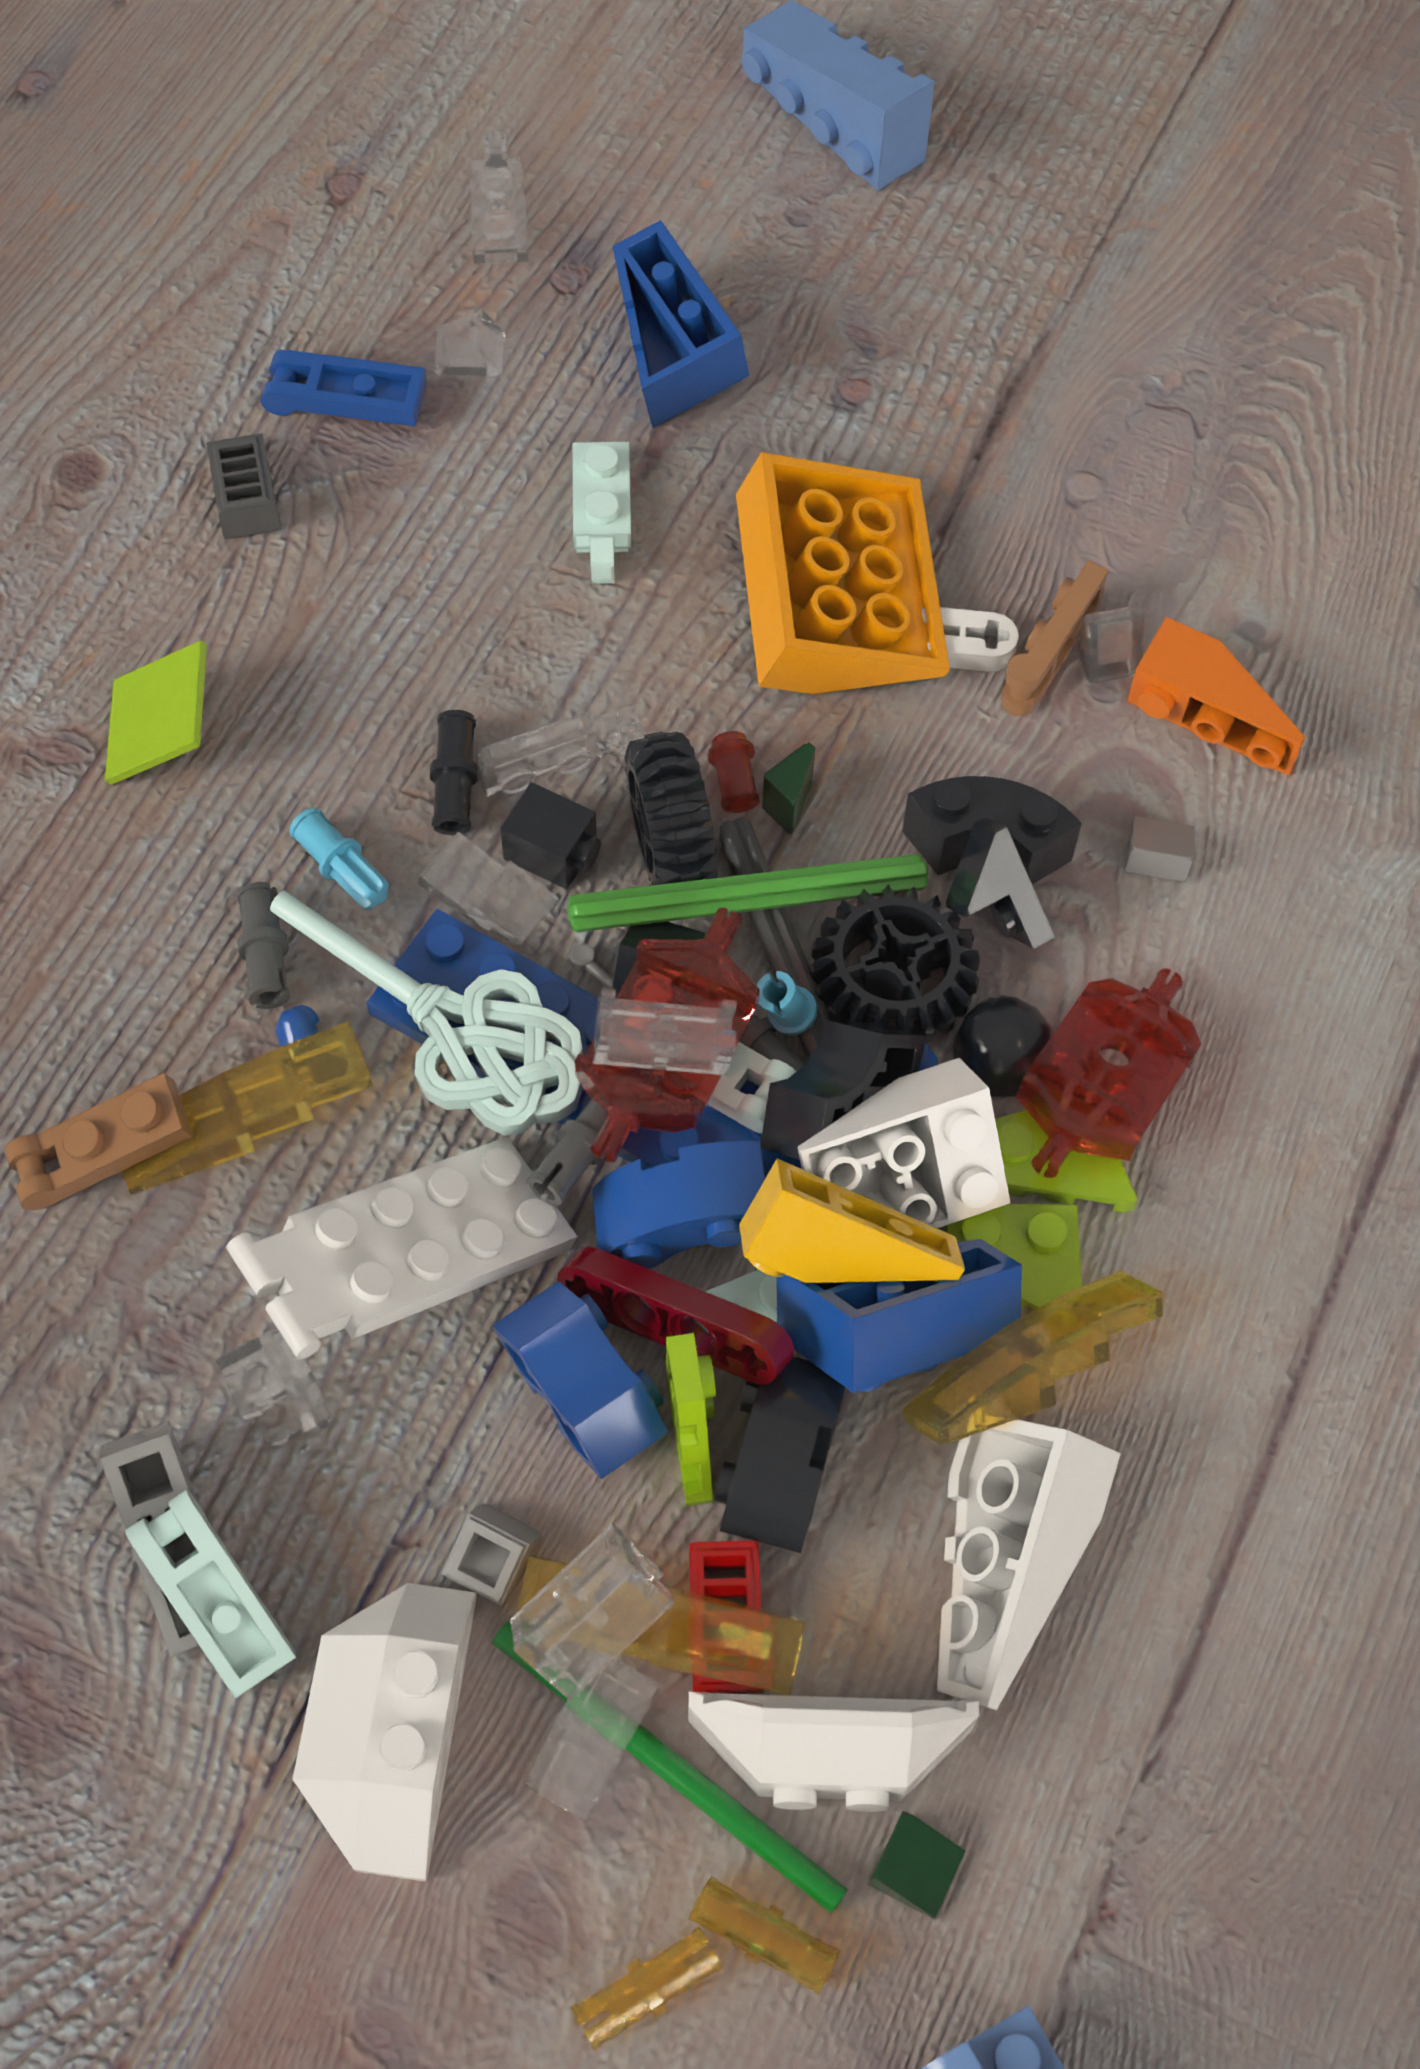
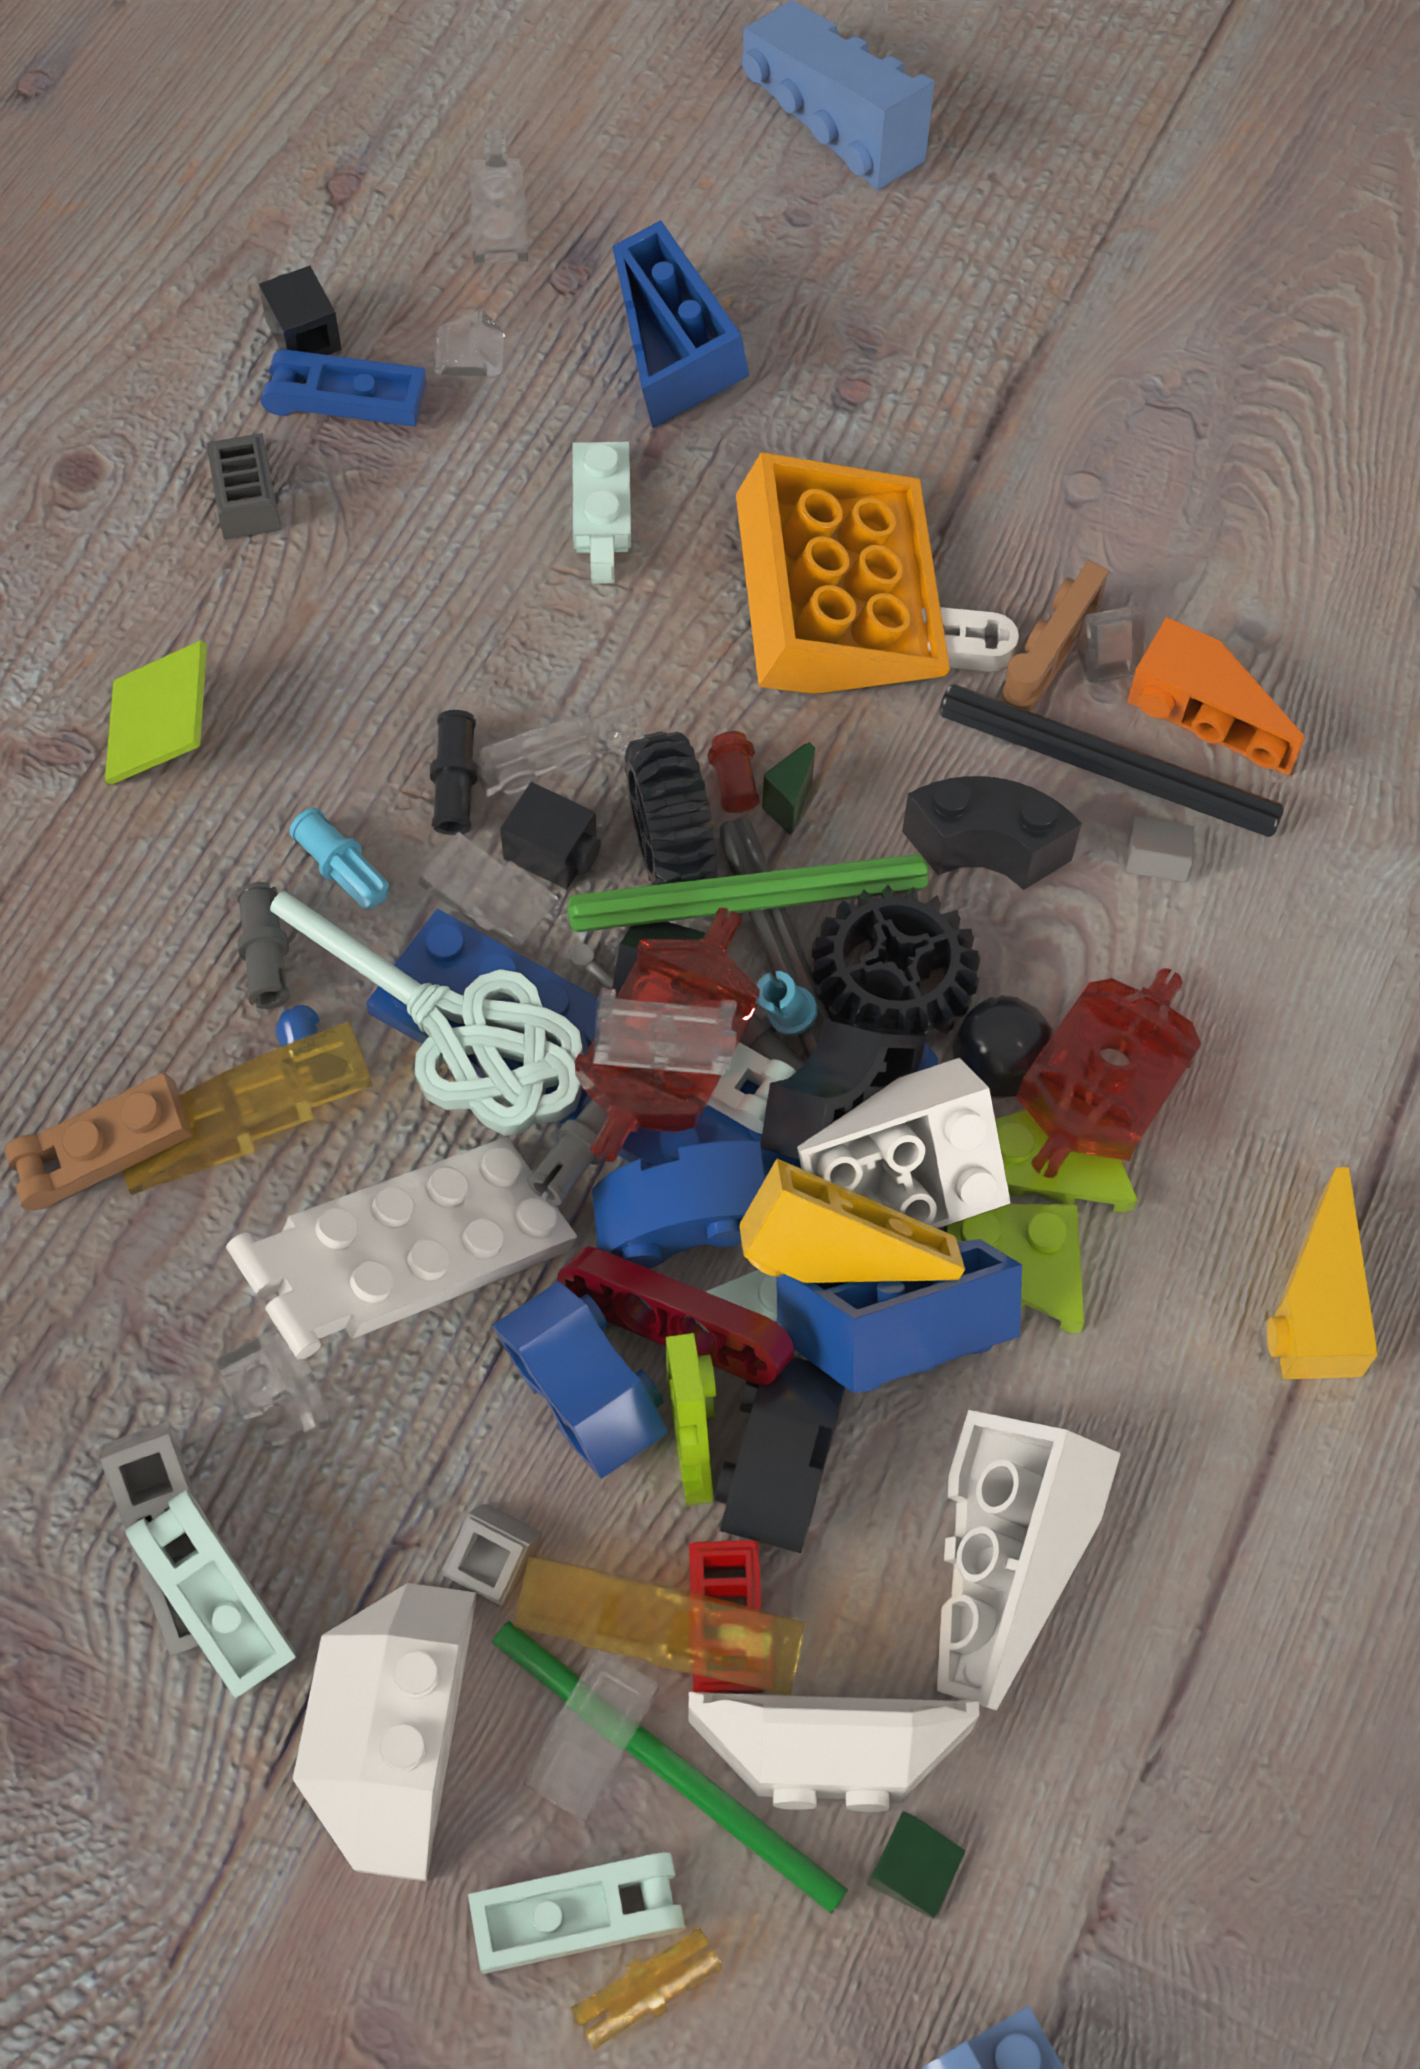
clear hinge [510,1522,674,1701] -> none
clear yellow pin [688,1876,841,1995] -> none
clear yellow slope [903,1270,1163,1446] -> none
slope [946,817,1055,949] -> none
none -> black brick [259,266,342,355]
none -> light aqua plate [468,1852,686,1974]
none -> black axle [939,684,1284,837]
none -> yellow slope [1267,1167,1378,1380]

